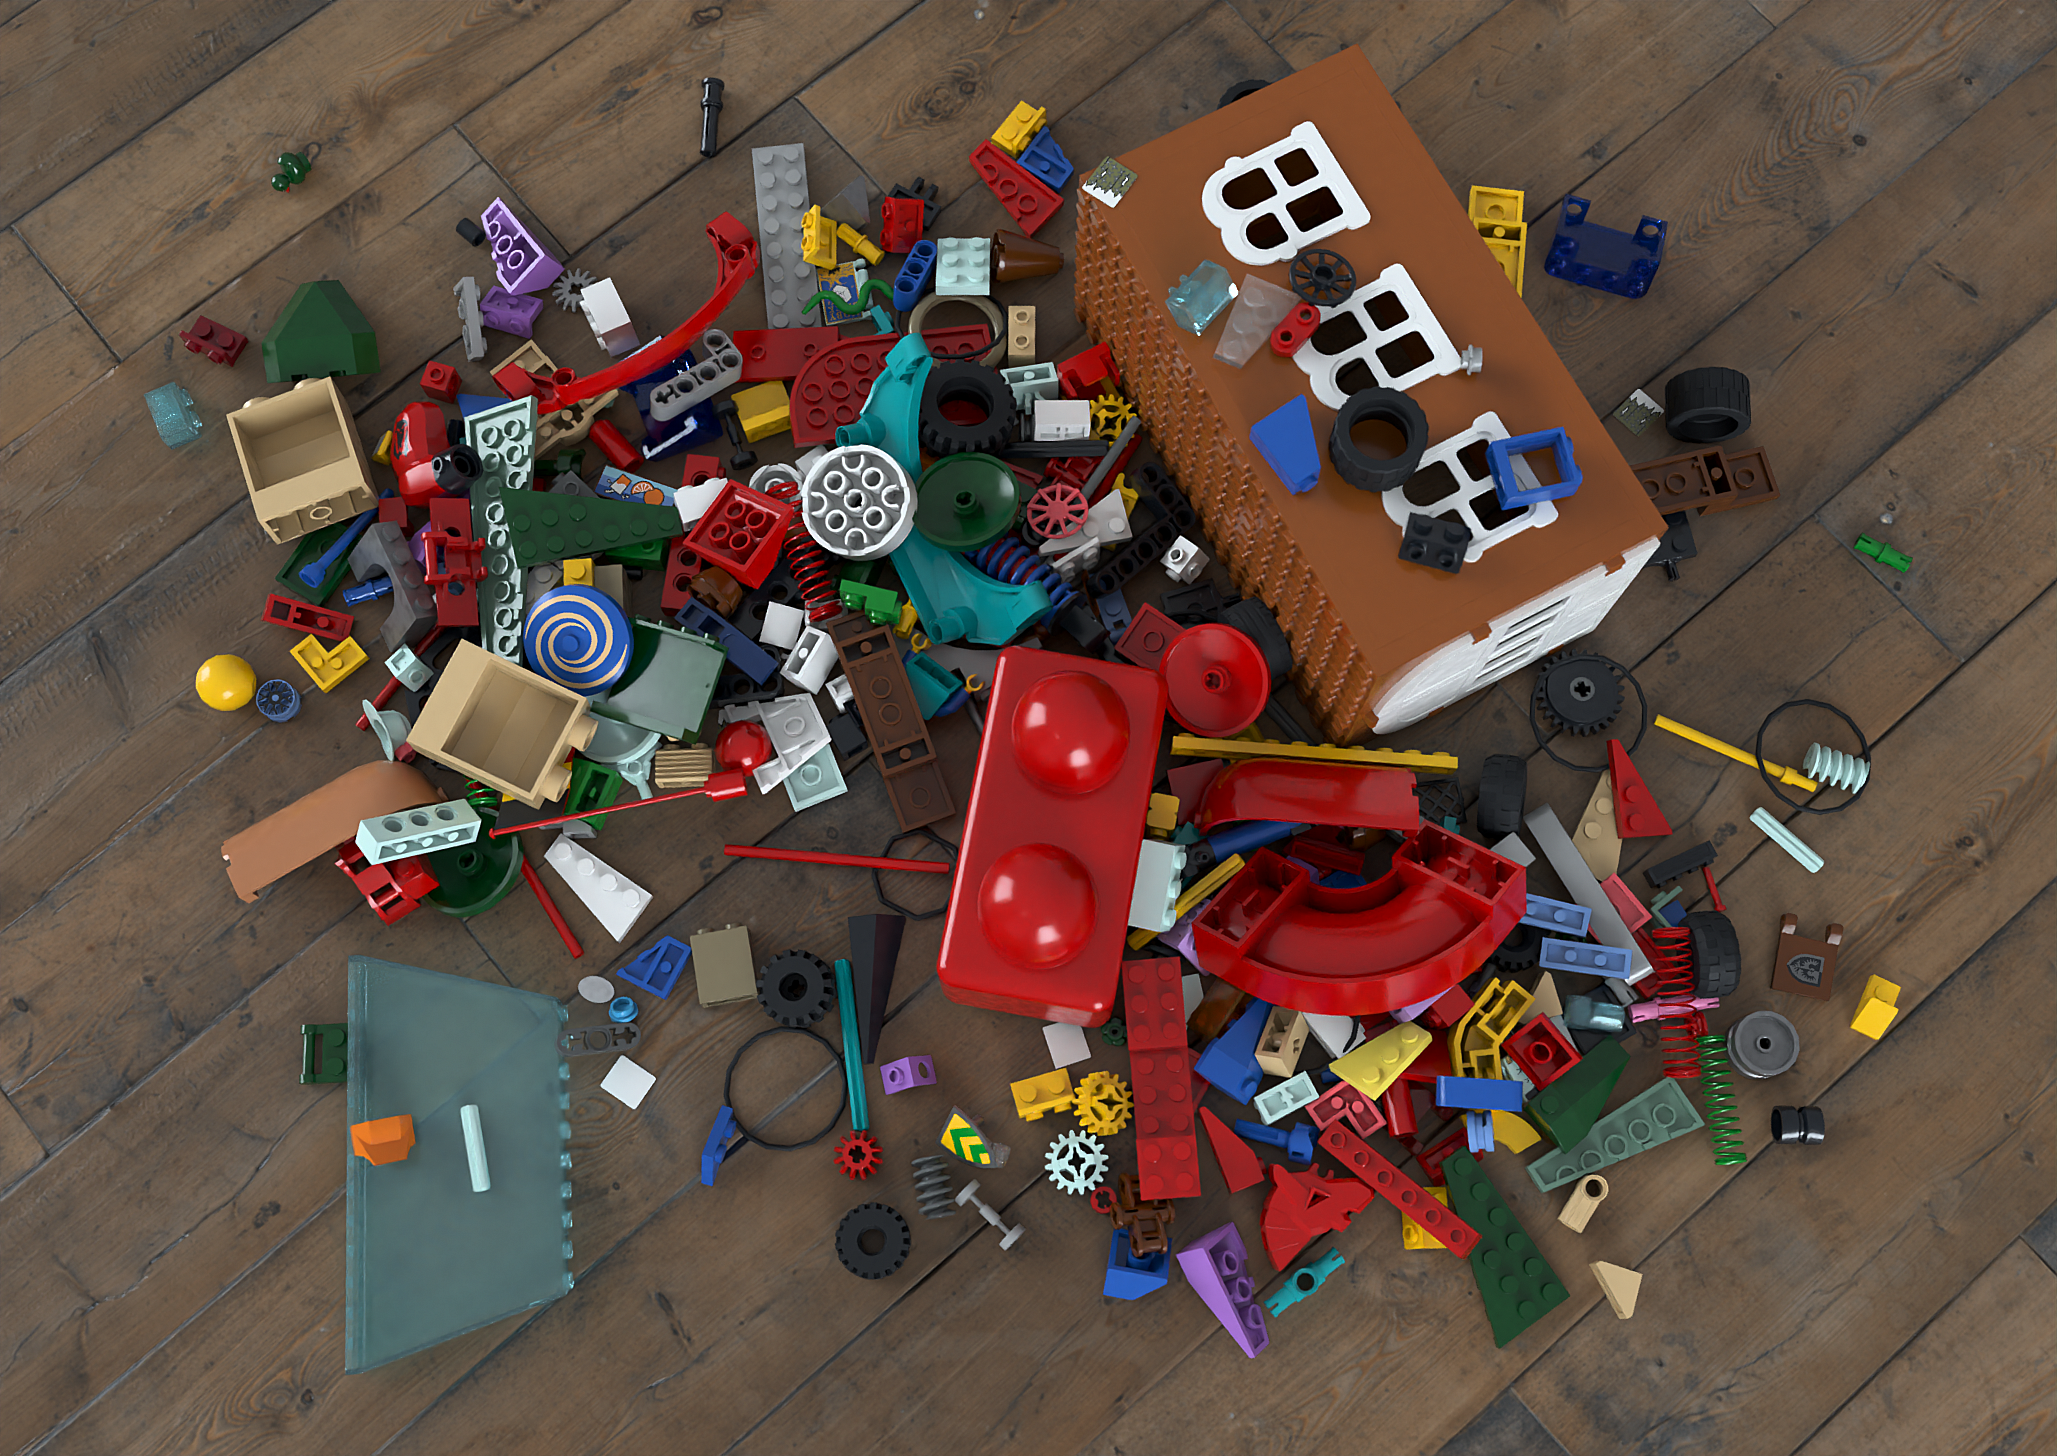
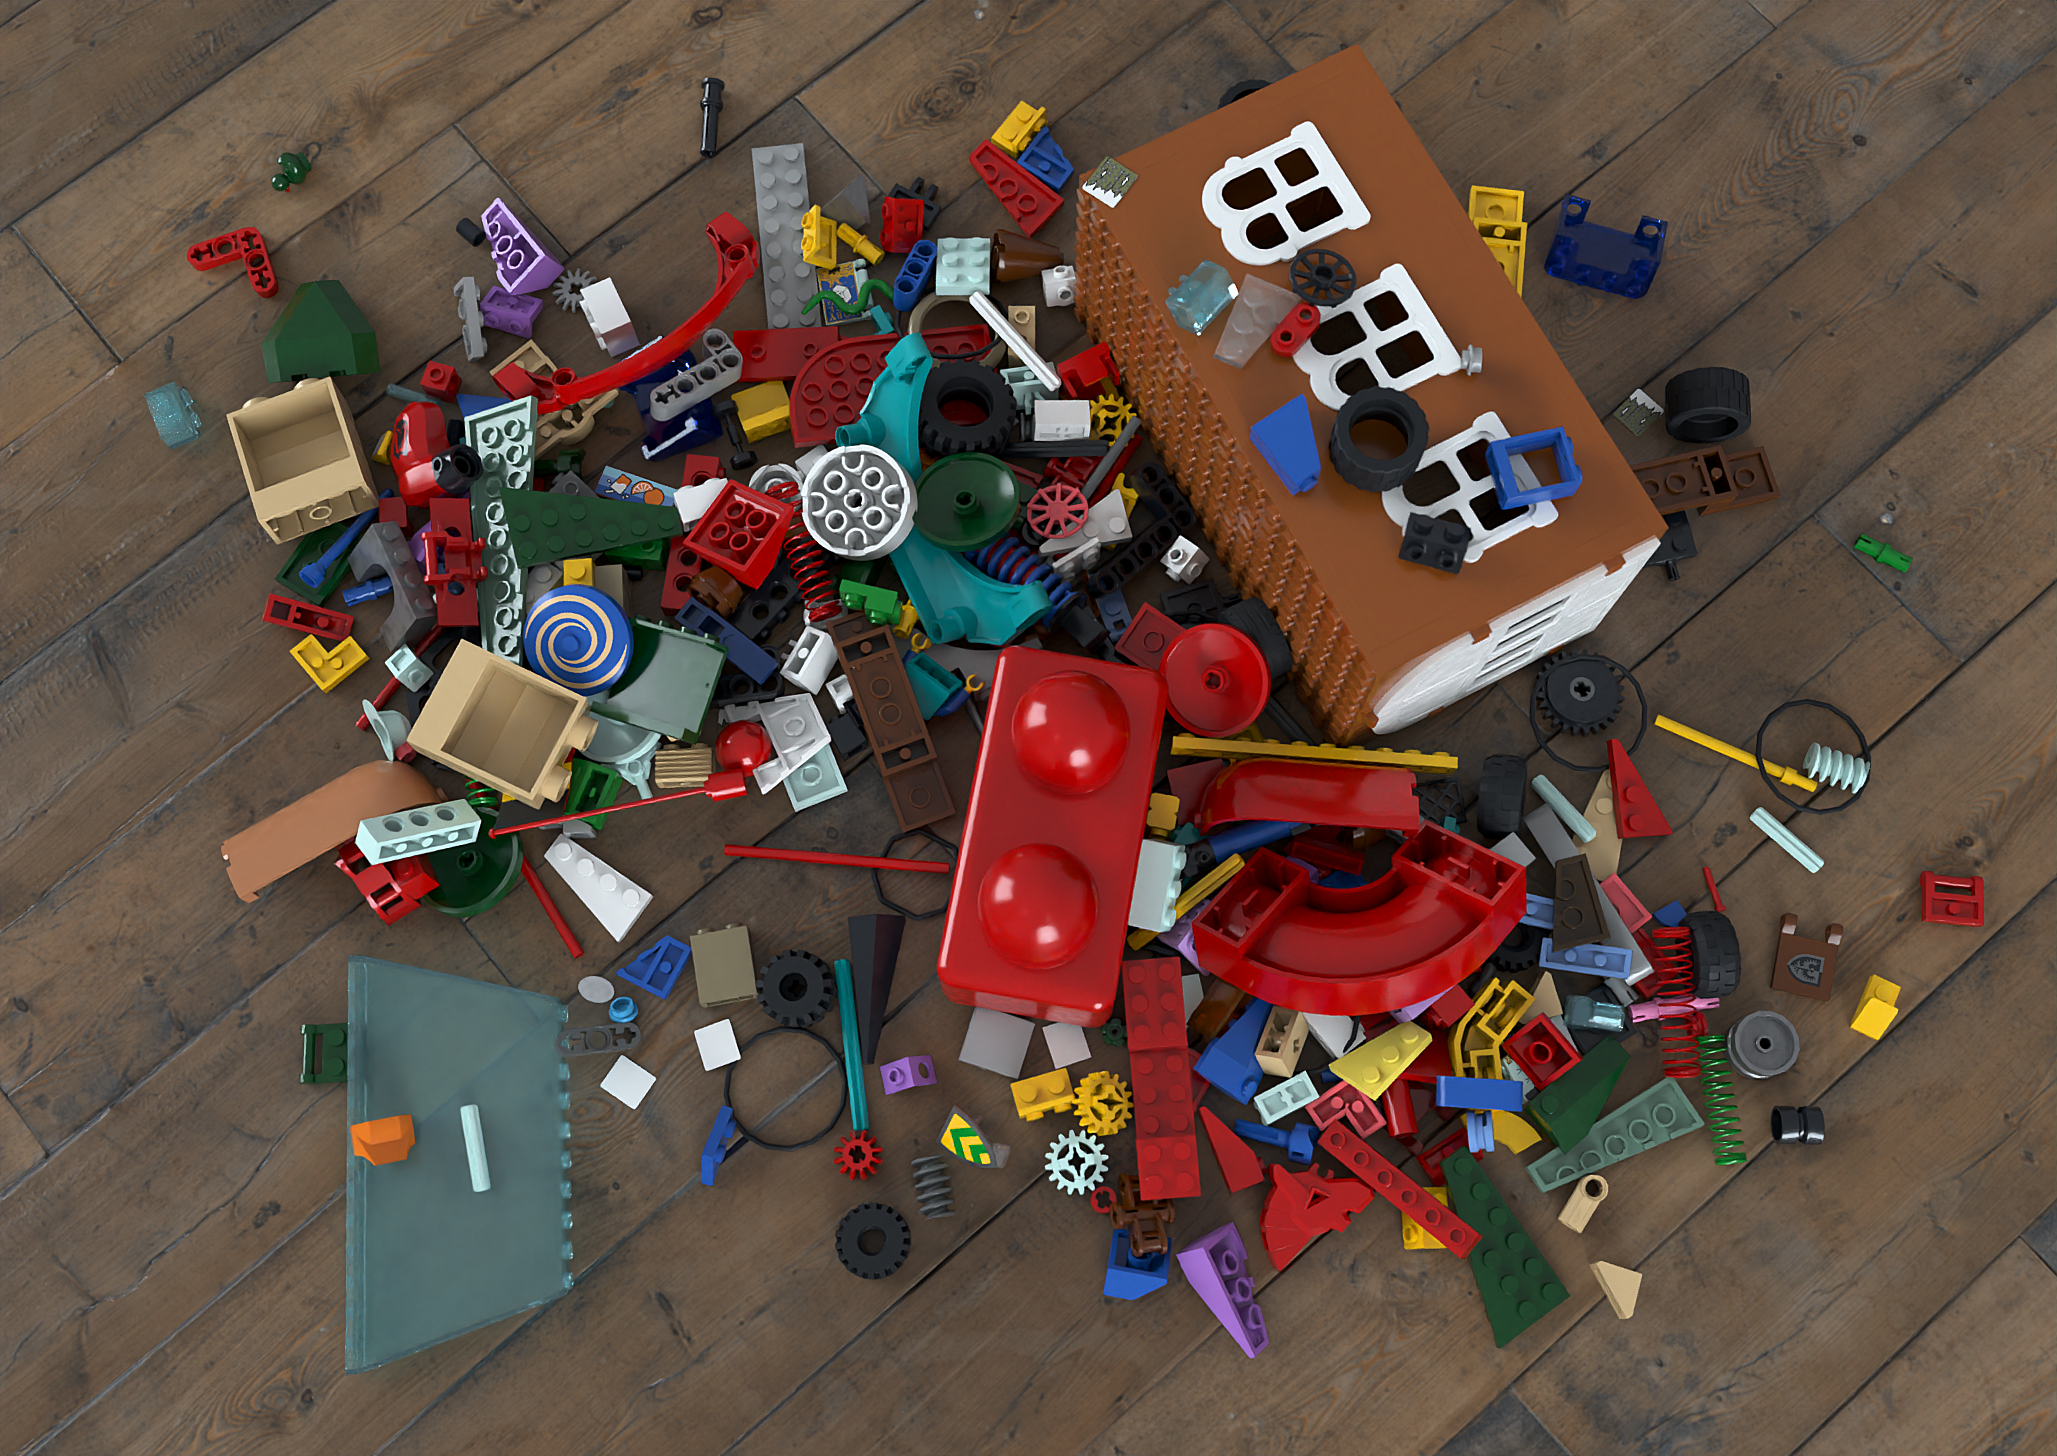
dark red bracket [178,315,249,367] -> none
yellow piece [196,654,257,711] -> none
medium blue wheel [256,679,302,723] -> none
red brick [589,419,644,473] -> none
white sticker [759,601,804,650] -> none
light grey wheel [955,1179,1026,1251] -> none
teal pin [1263,1247,1345,1318] -> none
black piece [1643,840,1718,889] -> none
sand green bracket [1647,886,1683,940] -> none
none -> red beam [187,227,279,298]
none -> clear light blue piece [386,383,442,407]
none -> white sticker [694,1019,741,1071]
none -> light grey slope [958,1007,1035,1079]
none -> white axle [969,291,1062,392]
none -> white brick [1041,266,1076,307]
none -> light aqua axle [1531,775,1596,843]
none -> dark brown wing [1552,853,1611,953]
none -> red plate [1920,871,1984,927]

